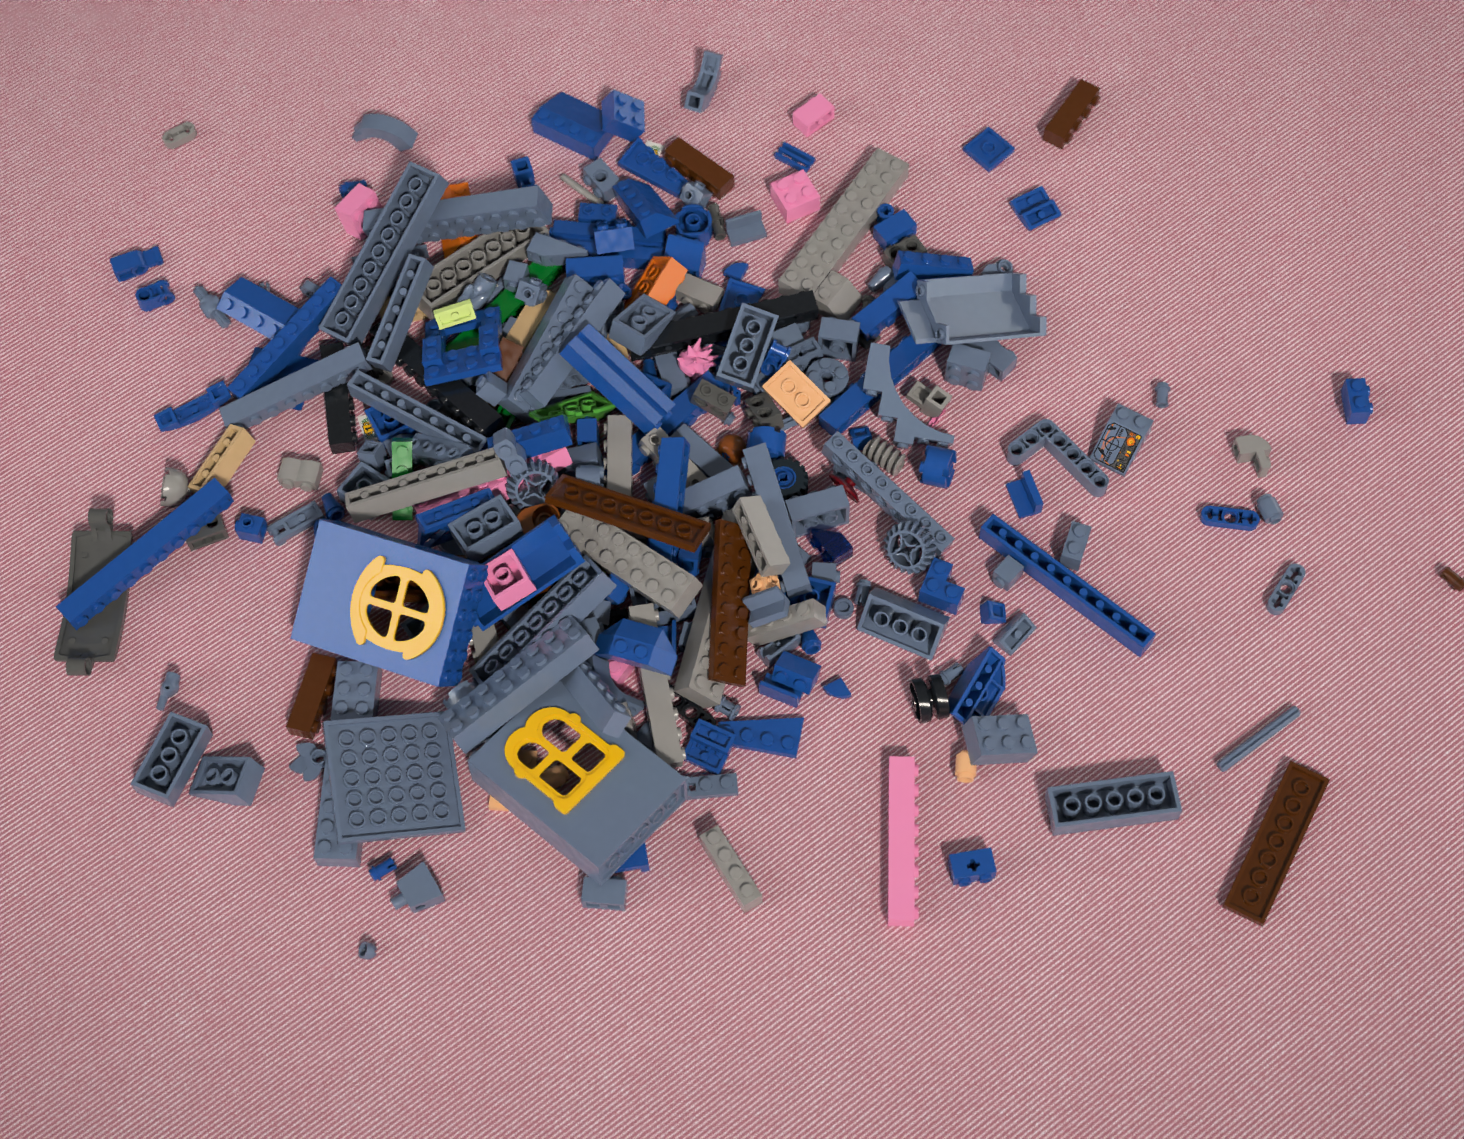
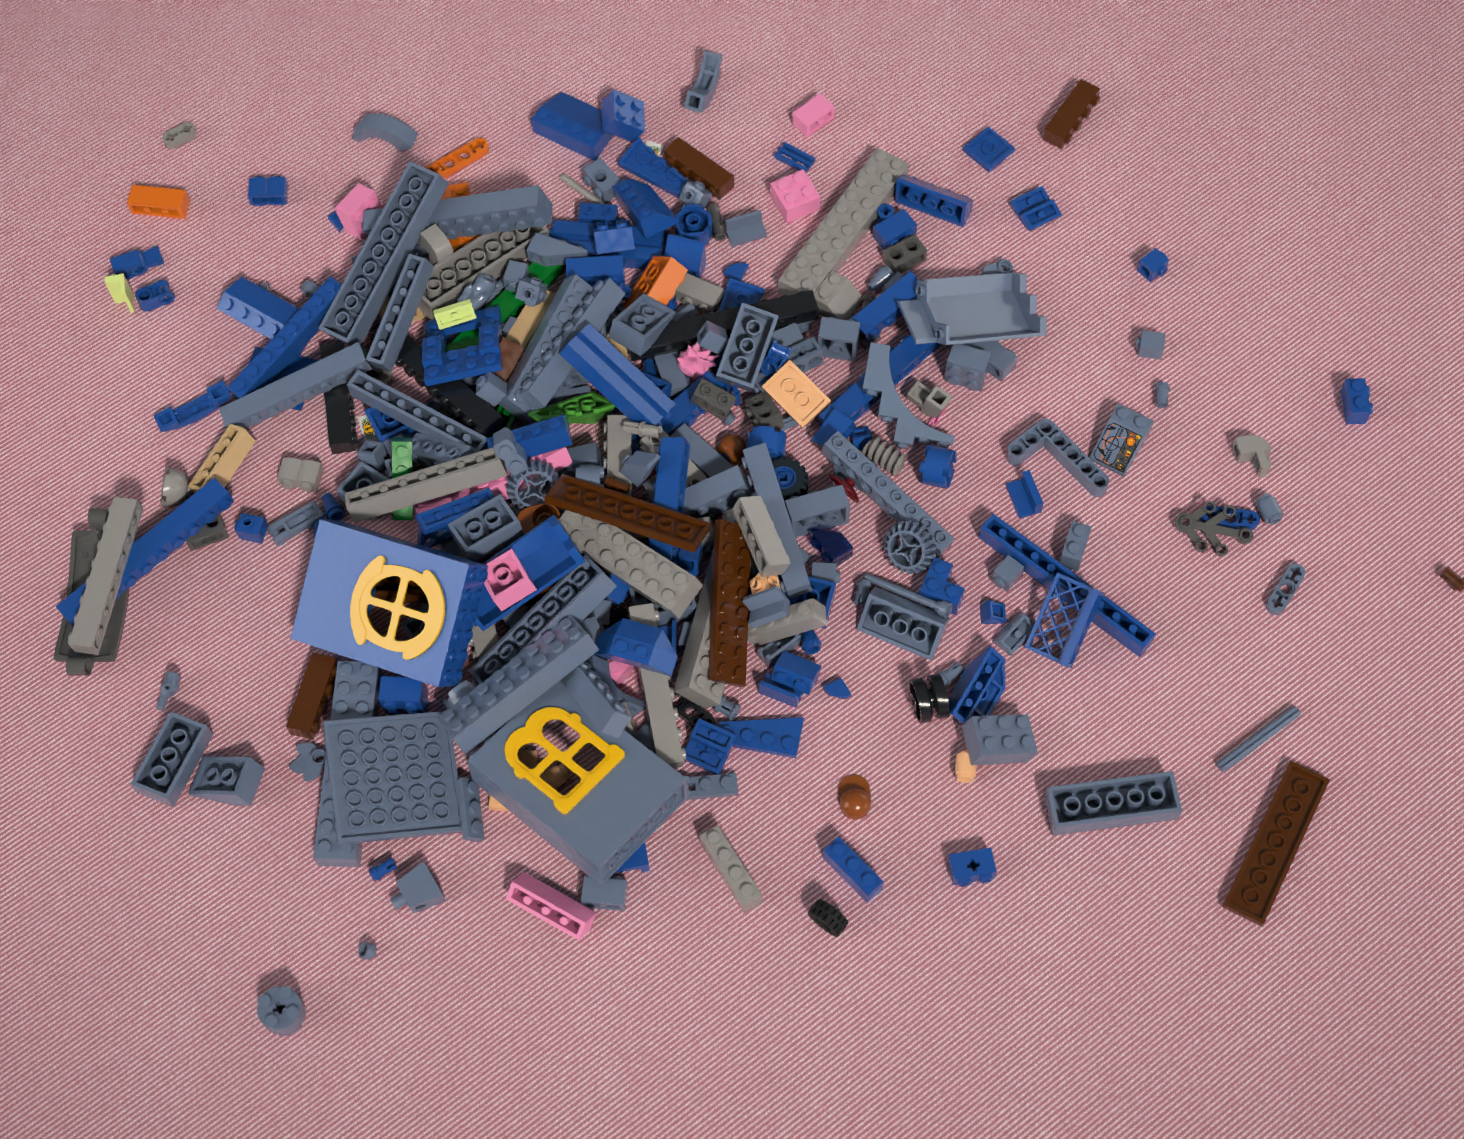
sand blue axle [193,286,231,328] -> none
blue cone [339,180,368,199] -> none
blue brick [510,156,537,188] -> none
blue brick [577,417,600,449] -> none
sand blue wheel [806,358,849,404] -> none
sand blue tile [833,598,854,619] -> none
bright pink brick [887,756,919,927] -> none
blue brick [892,250,974,281] -> none
none -> light grey brick [68,497,144,655]
none -> yellowish green panel [105,274,135,313]
none -> orange brick [127,185,190,219]
none -> blue brick [248,176,288,206]
none -> sand blue brick [257,986,306,1036]
none -> blue tile [328,211,344,232]
none -> blue brick [378,676,429,716]
none -> light grey brick [420,224,454,266]
none -> orange beam [426,138,489,179]
none -> sand blue plate [457,777,485,842]
none -> bright pink brick [506,872,597,940]
none -> reddish brown pin [604,475,631,495]
none -> sand blue slope [620,451,660,487]
none -> light grey axle [622,421,662,439]
none -> sand blue brick [696,320,729,354]
none -> black tyre [808,899,849,937]
none -> blue panel [812,409,856,448]
none -> blue brick [823,836,884,903]
none -> dark orange cap [838,775,871,820]
none -> sand blue piece [863,573,952,618]
none -> blue slope [895,175,973,228]
none -> blue fence [1024,572,1104,668]
none -> sand blue brick [1135,330,1166,360]
none -> blue brick [1137,248,1169,283]
none -> dark grey plant [1175,501,1253,557]

